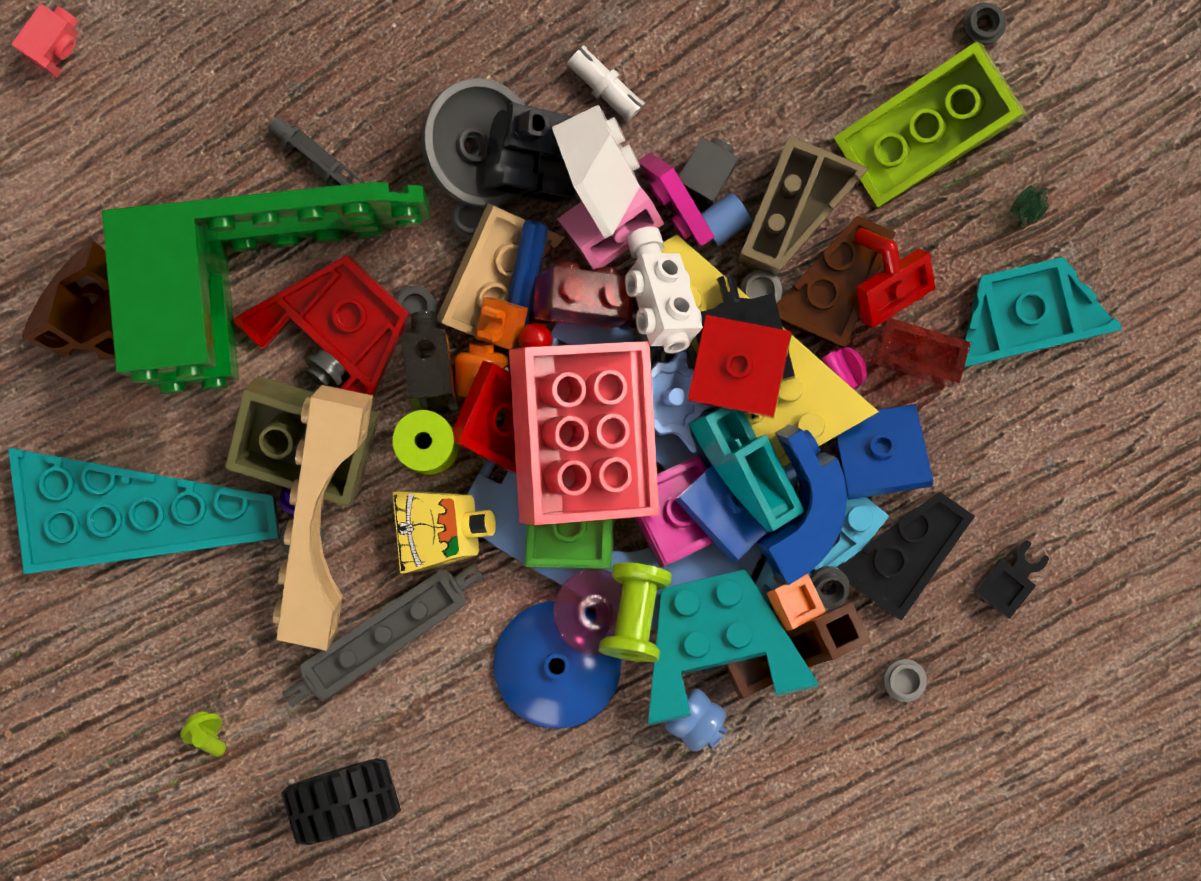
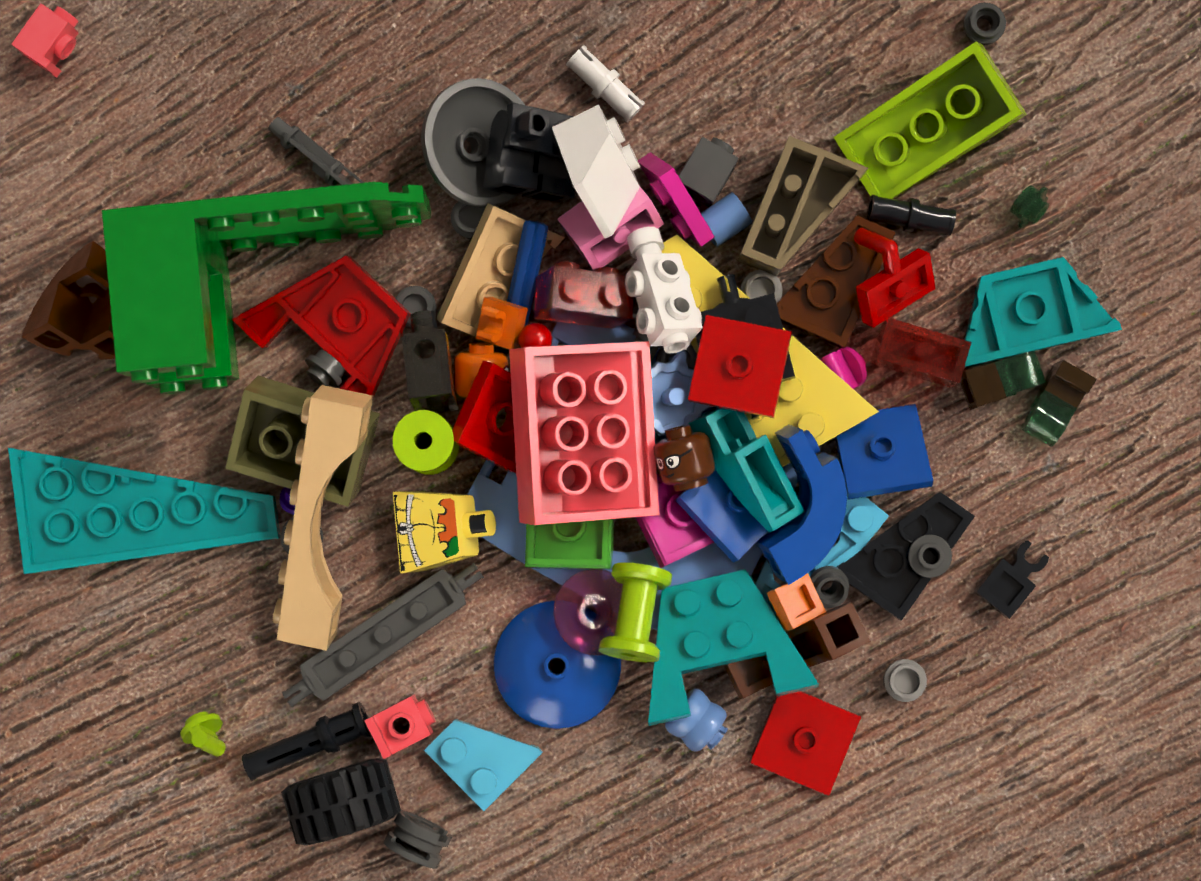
none -> black pin [242,702,372,781]
none -> coral brick [364,694,436,759]
none -> dark grey wheel [384,810,452,869]
none -> medium azure wing [424,719,543,811]
none -> reddish brown head [654,425,715,491]
none -> red plate [749,691,861,796]
none -> black pin [867,195,956,236]
none -> dark grey plate [908,535,952,578]
none -> leg [958,351,1046,410]
none -> leg [1021,360,1097,447]

